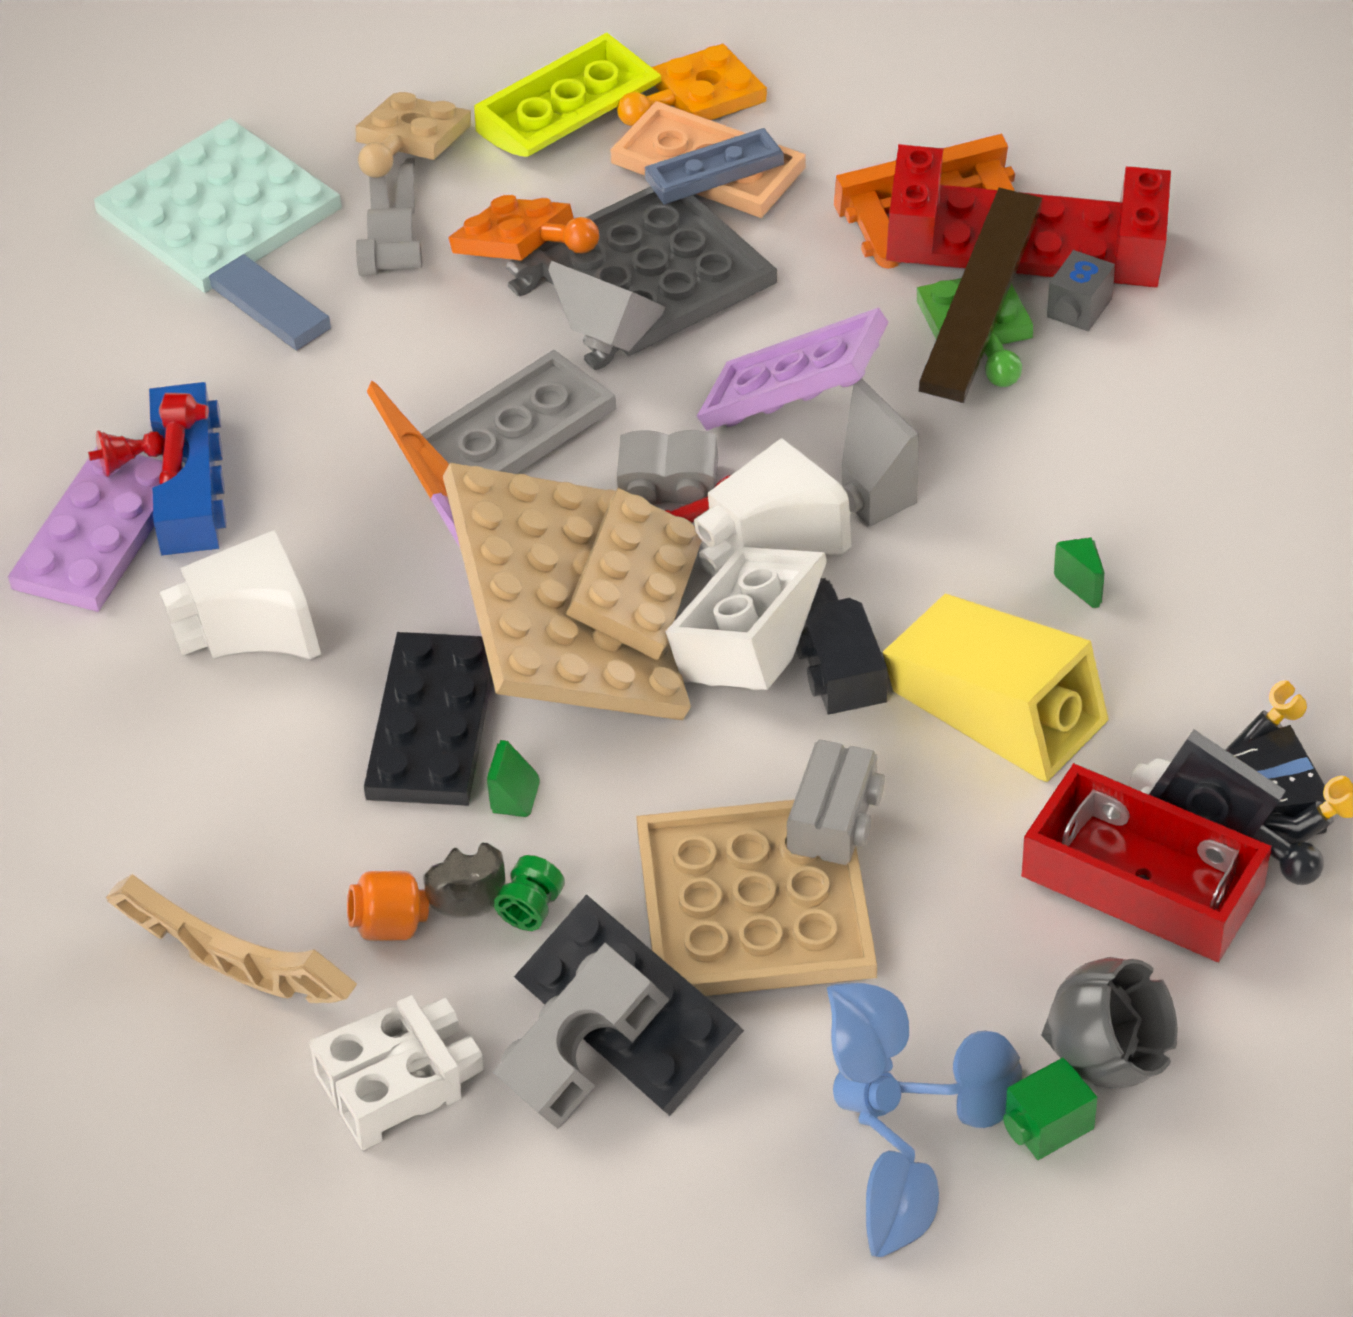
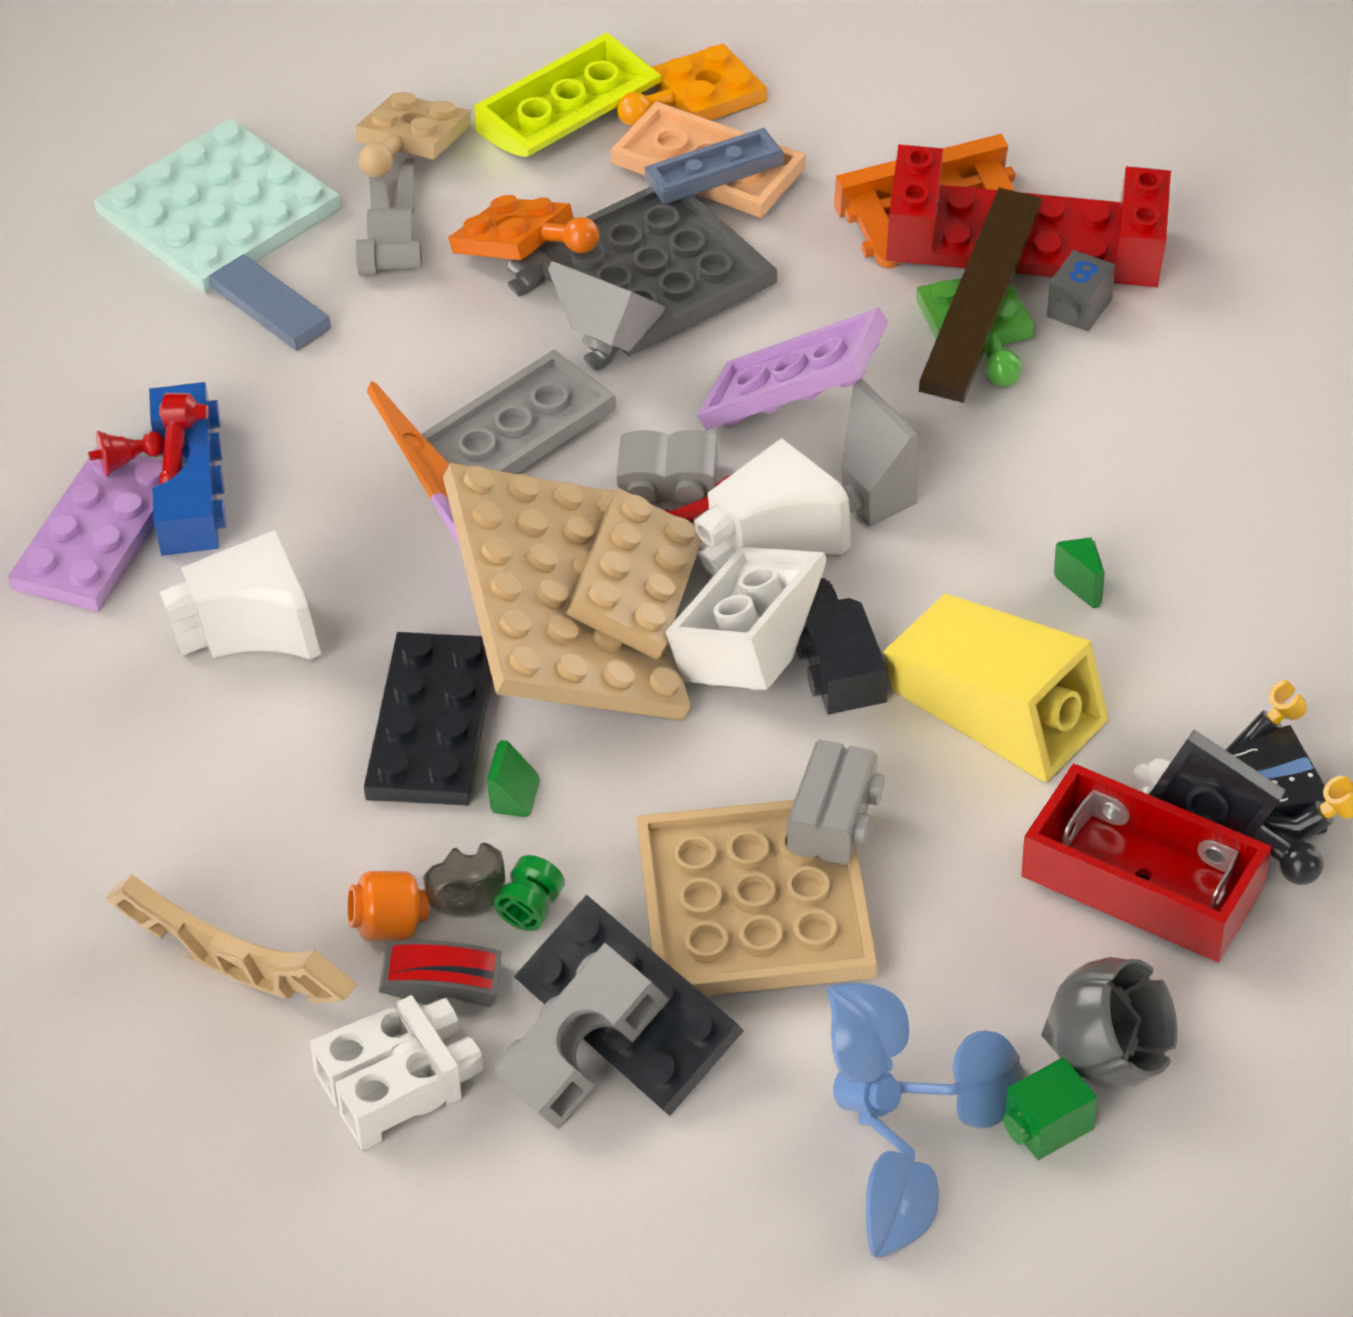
none -> slope [379,940,502,1007]

